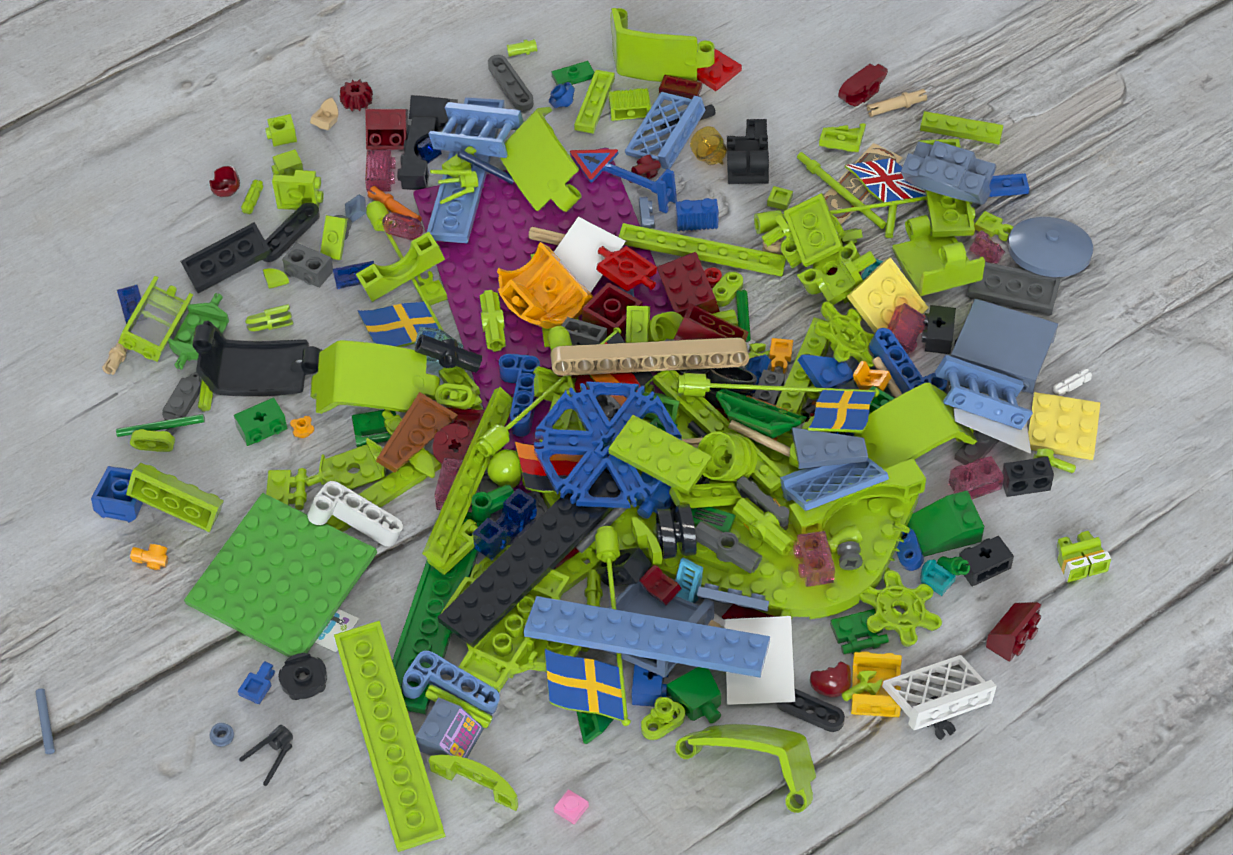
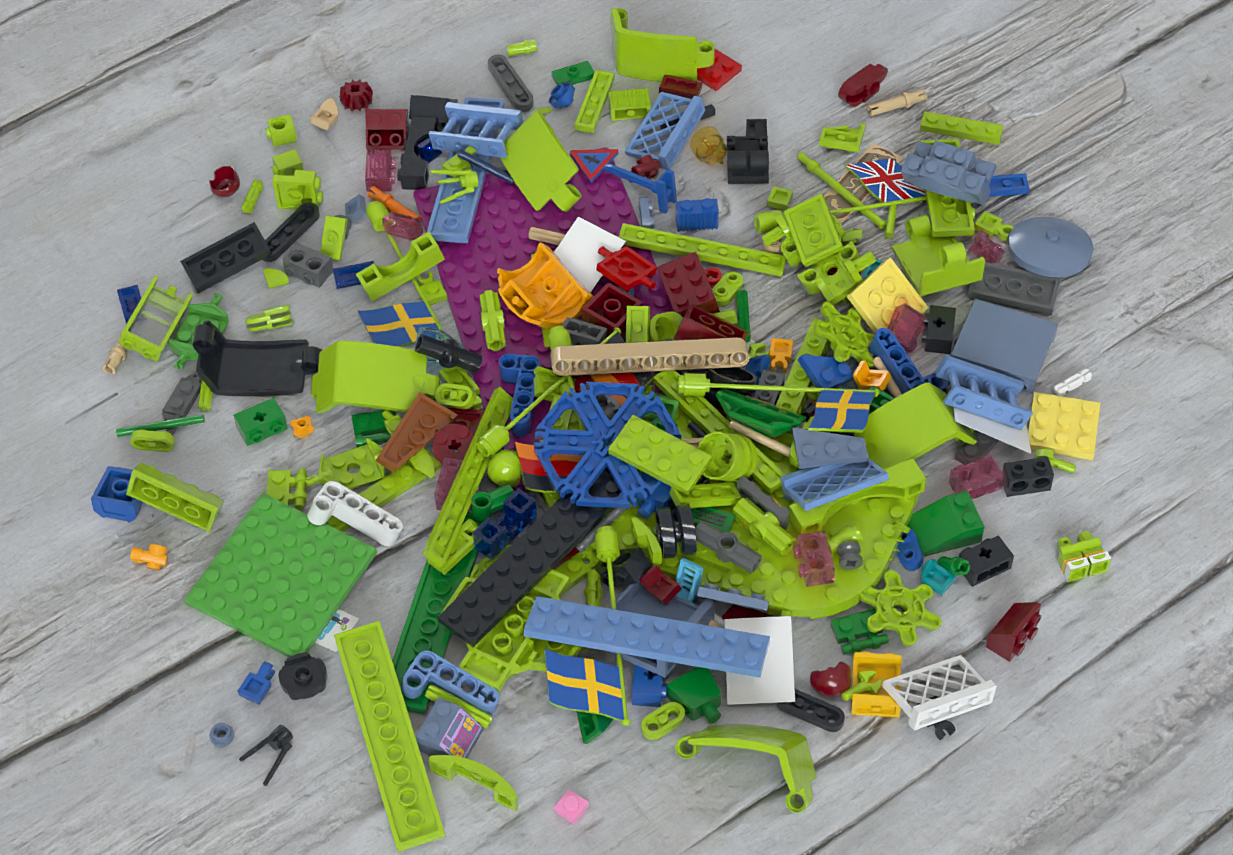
sand blue bar [35,688,55,754] -> none
lime plate [650,697,678,723] -> none

